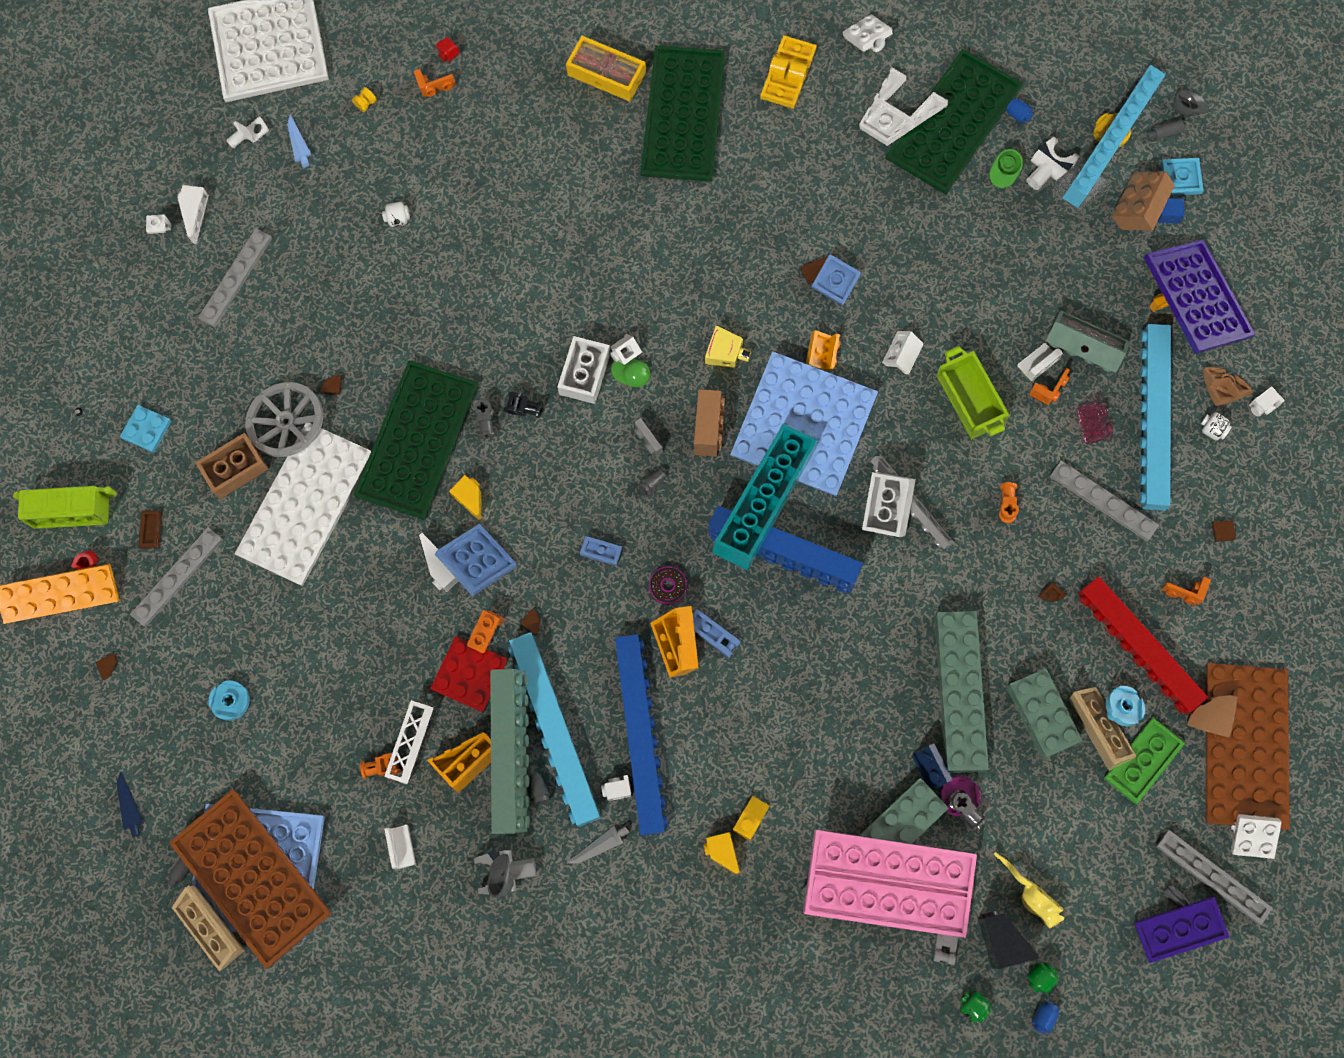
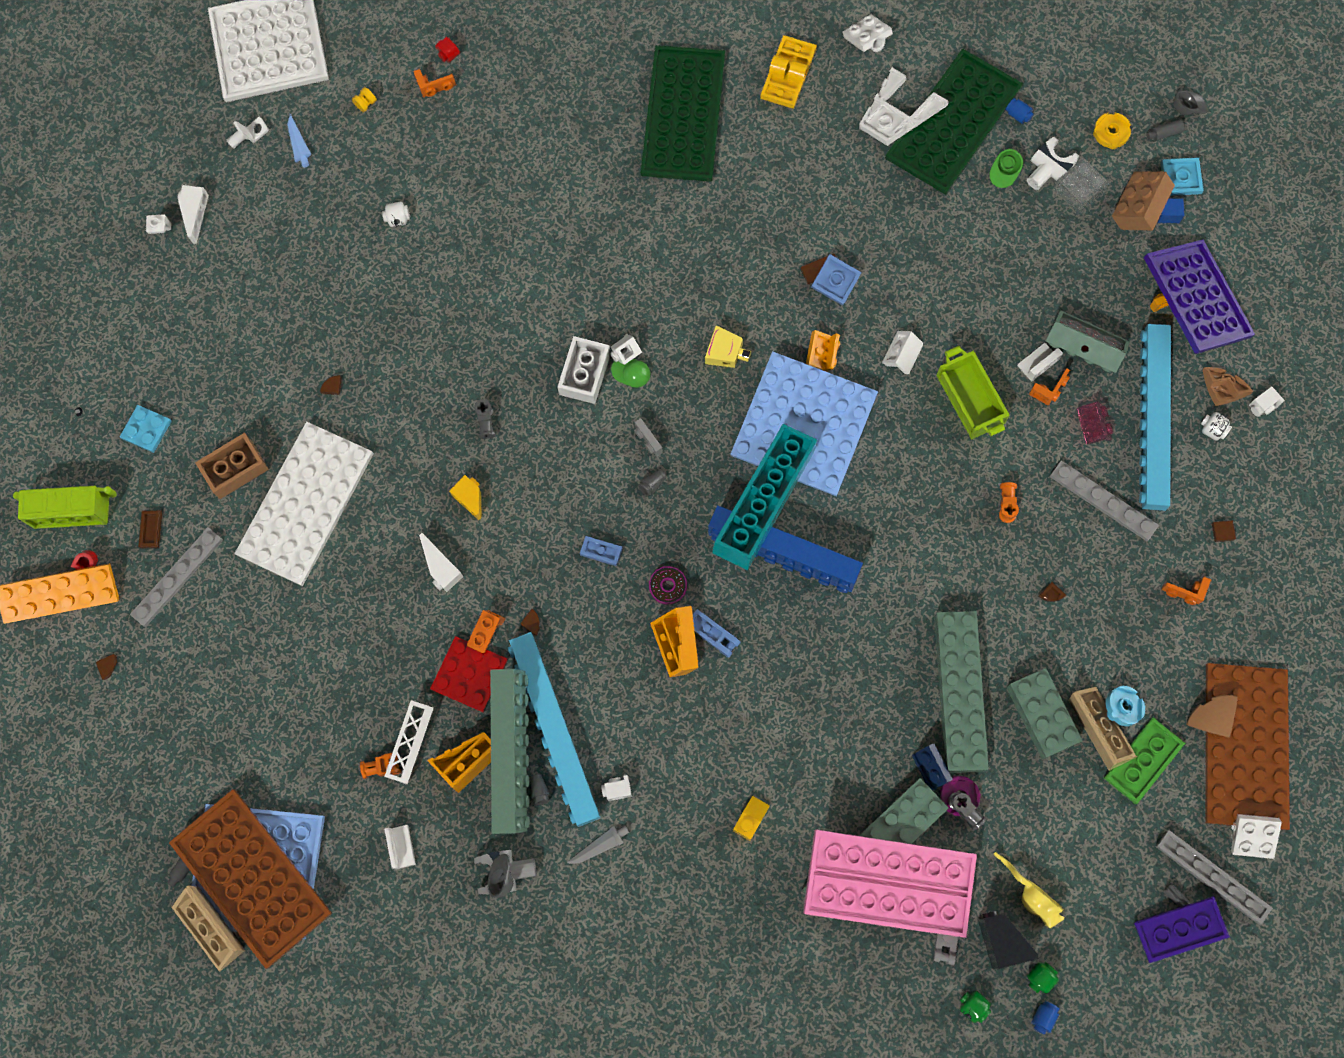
dark blue bar [116,772,144,837] -> none
light grey plate [198,228,272,328] -> none
medium azure plate [209,681,250,721] -> none
light grey wheel [245,382,323,457] -> none
dark green plate [353,360,479,520] -> none
medium blue plate [435,524,517,596] -> none
black connector [503,392,543,418] -> none
brick [566,36,646,102] -> none
blue brick [615,634,668,836] -> none
medium nougat brick [694,389,725,457] -> none
yellow slope [703,832,740,874] -> none
white brick [862,472,916,537] -> none
light grey plate [871,456,954,549] -> none
medium azure brick [1062,65,1166,208] -> none
red brick [1078,576,1208,715] -> none

